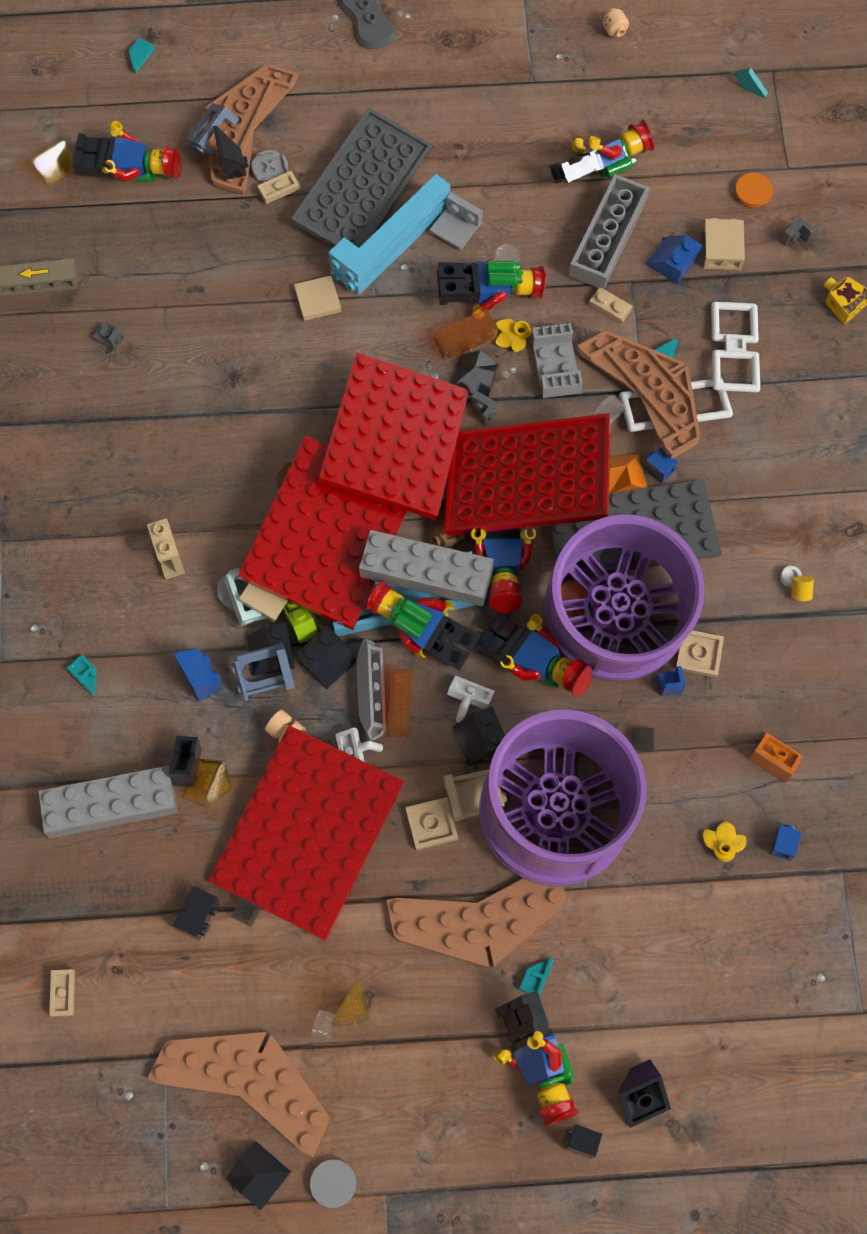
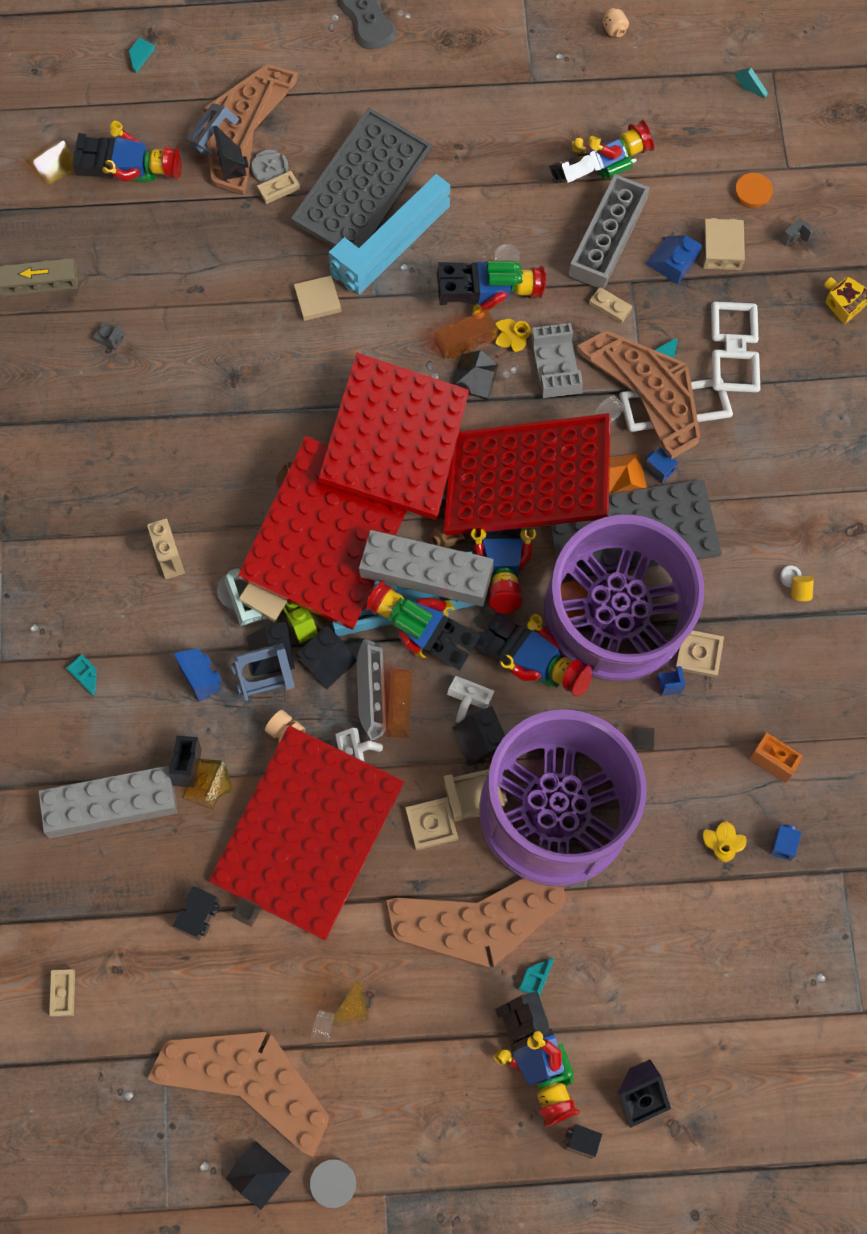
light grey bracket [430,192,483,250] -> none
dark grey bracket [471,391,497,425] -> none

